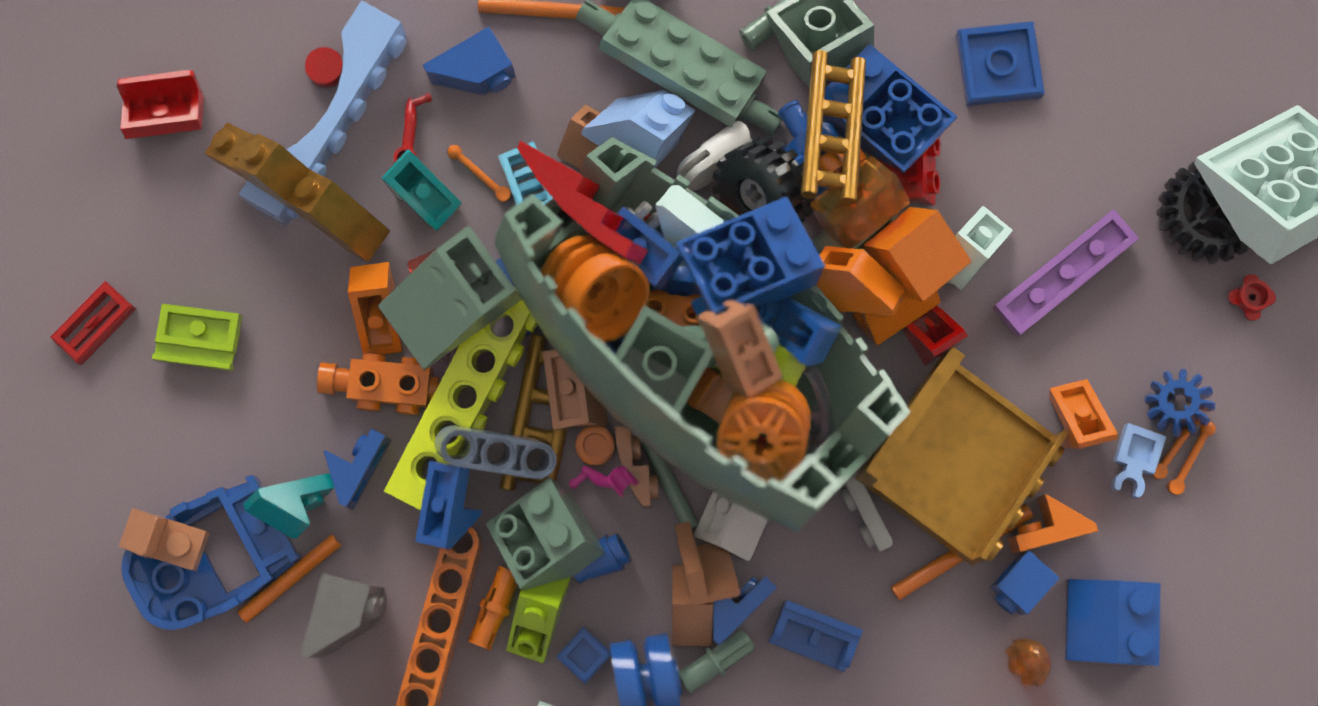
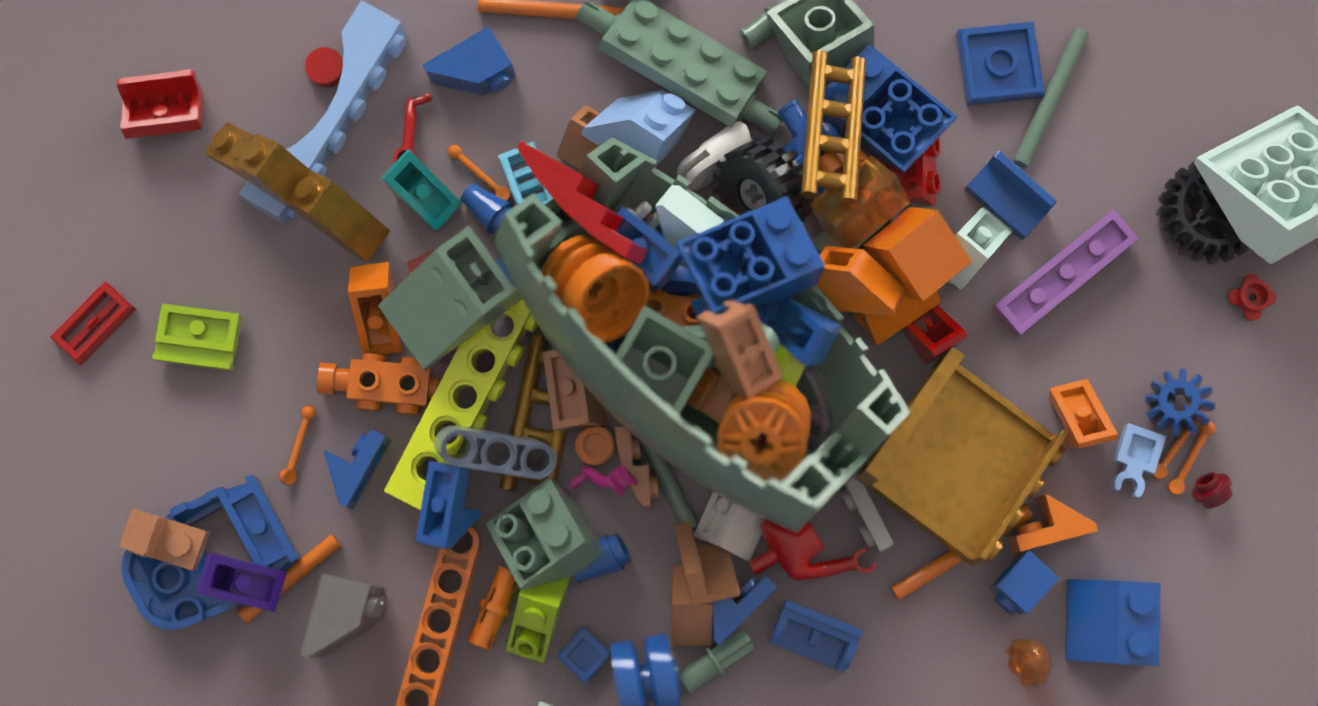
teal slope [243,473,334,539] -> none
none -> dark purple slope [196,552,287,612]
none -> orange hinge [279,405,317,485]
none -> blue cone [461,183,514,235]
none -> red piece [749,519,877,581]
none -> blue panel [964,150,1057,240]
none -> sand green bar [1013,28,1089,168]
none -> dark red plate [1192,472,1233,508]

